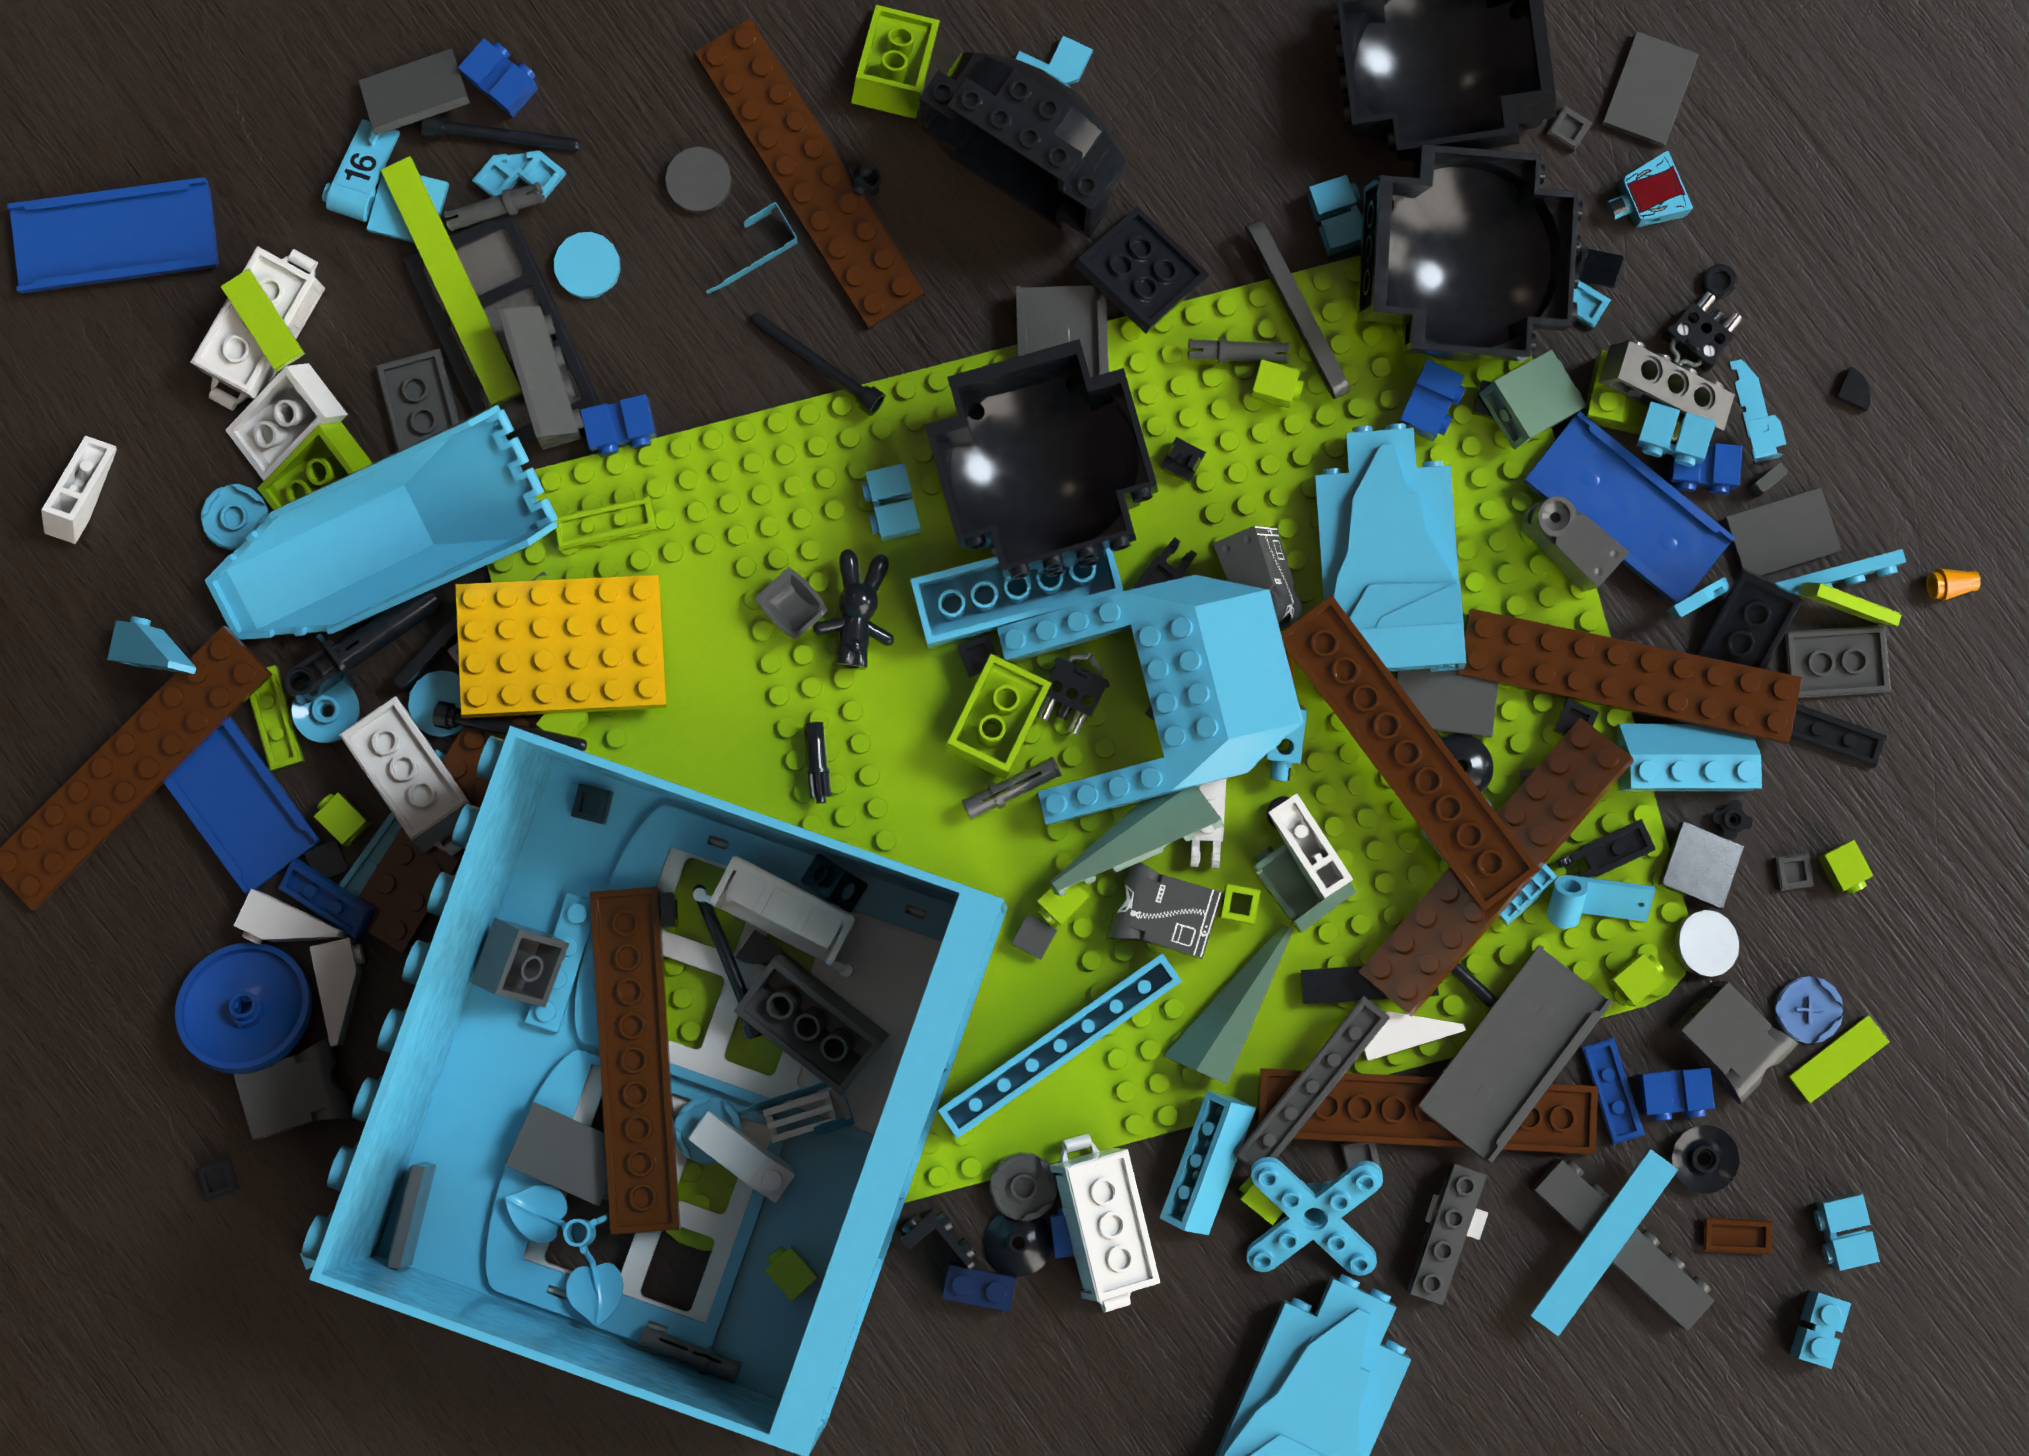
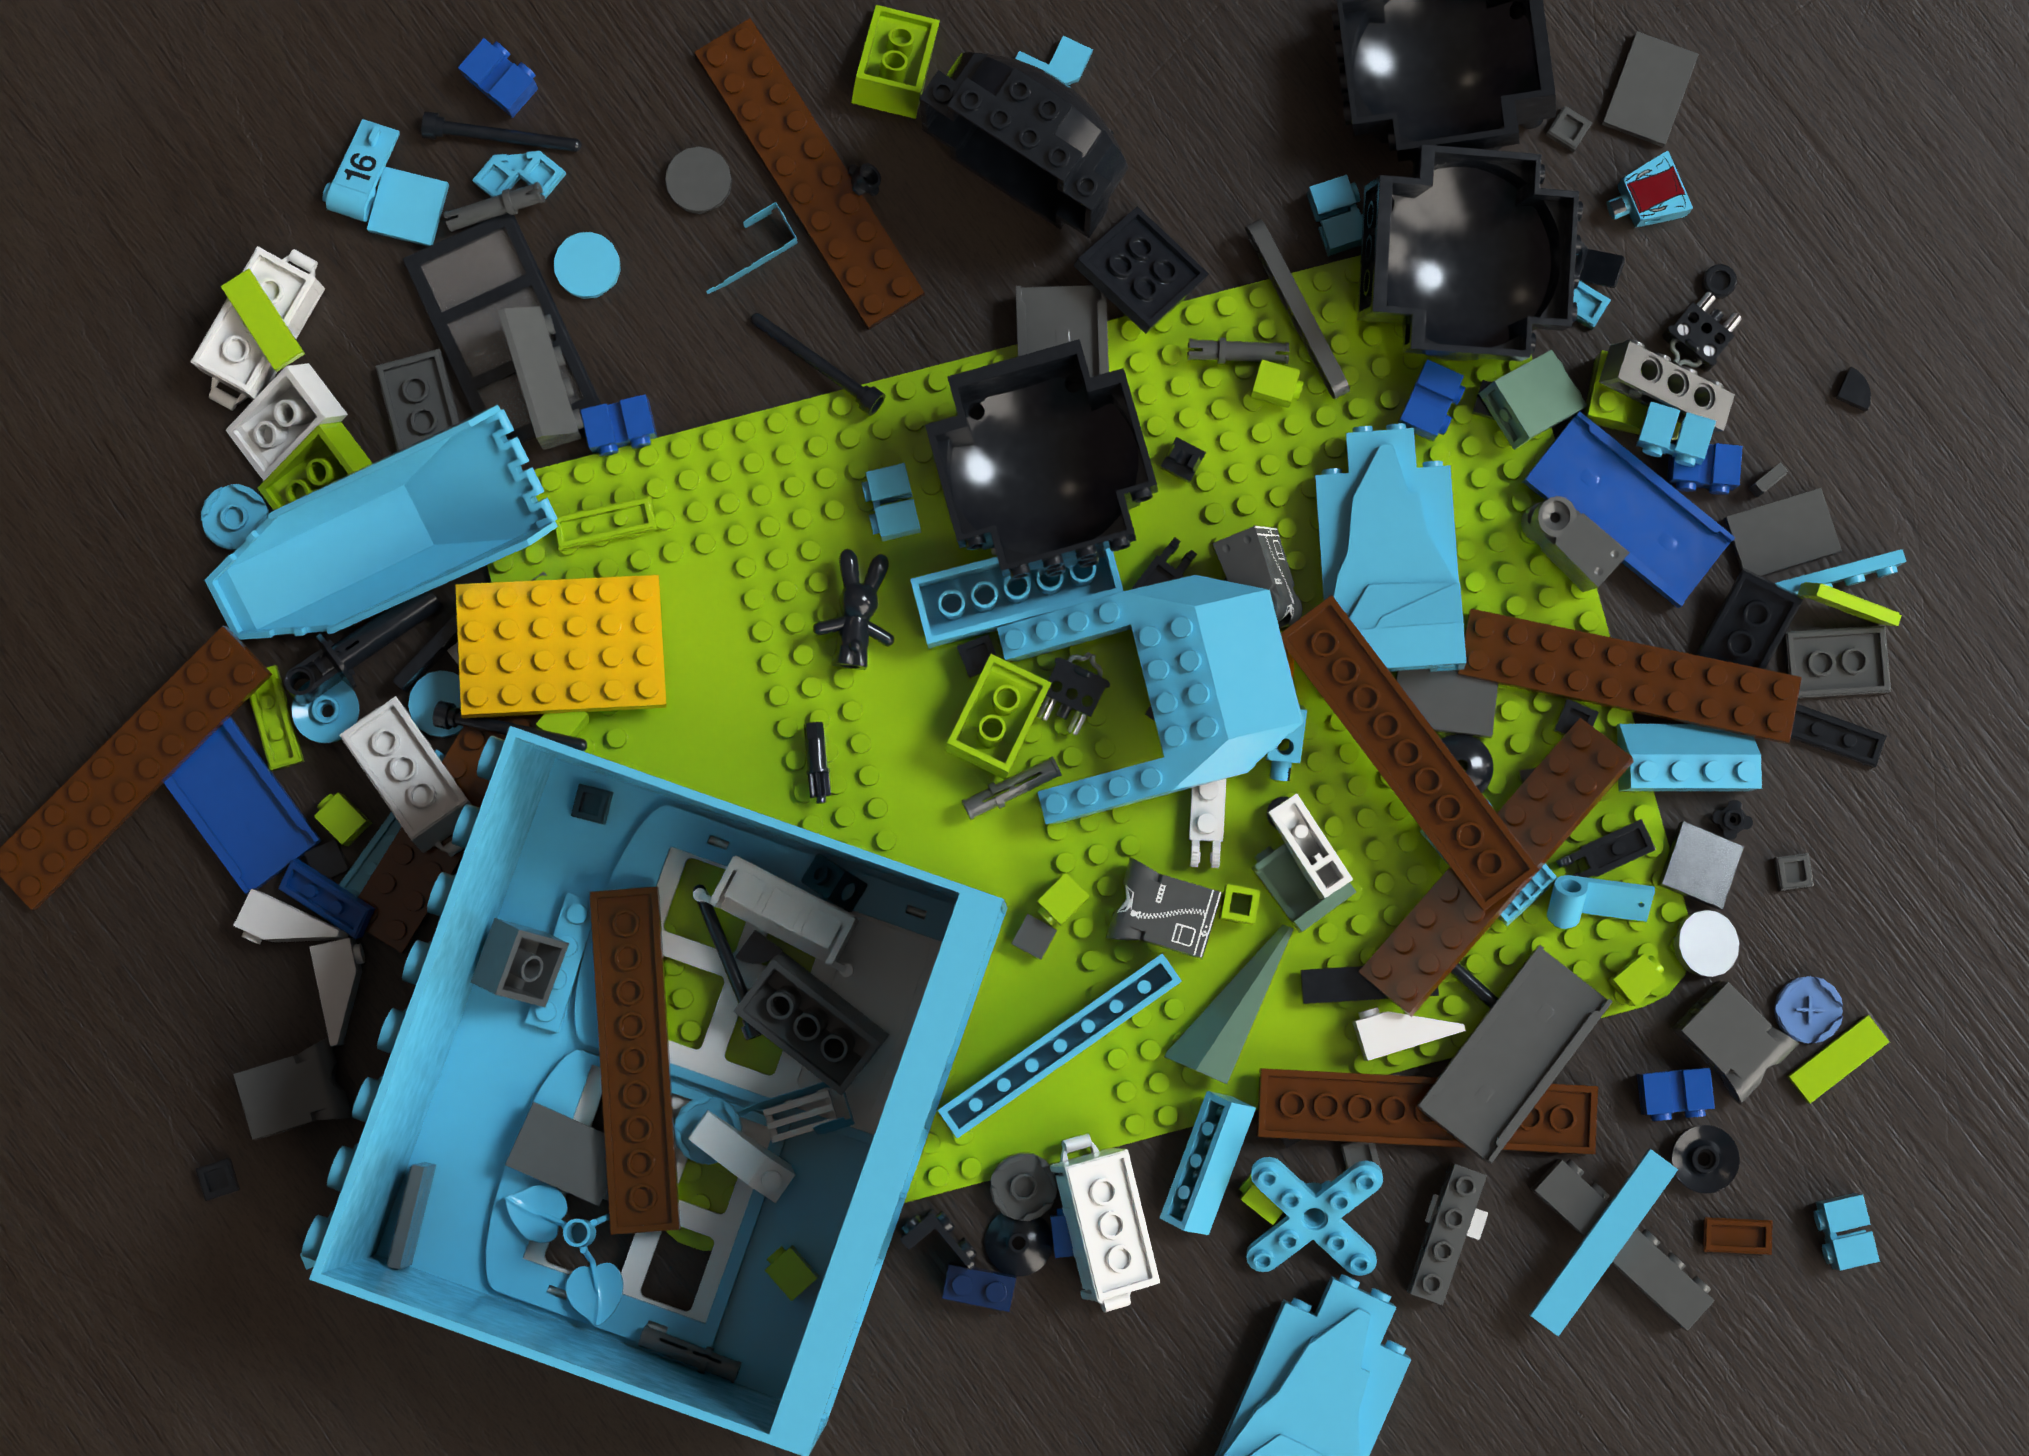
blue ladder [7,177,219,294] -> none
white slope [41,436,117,544] -> none
medium azure slope [107,616,196,674] -> none
blue dish [175,942,312,1074] -> none
dark grey tile [358,48,470,135] -> none
lime tile [380,156,523,406] -> none
black tile [660,892,678,928] -> none
dark grey piece [755,567,827,640] -> none
sand green wedge [1050,787,1224,896] -> none
dark grey tile [1235,996,1390,1169] -> none
blue tile [1580,1037,1645,1145] -> none
medium azure tile [1668,577,1731,620] -> none
medium azure piece [1730,359,1787,463] -> none
medium azure piece [1790,1290,1851,1369] -> none
lime brick [1817,840,1873,895] -> none
light orange cone [1926,568,1981,601] -> none

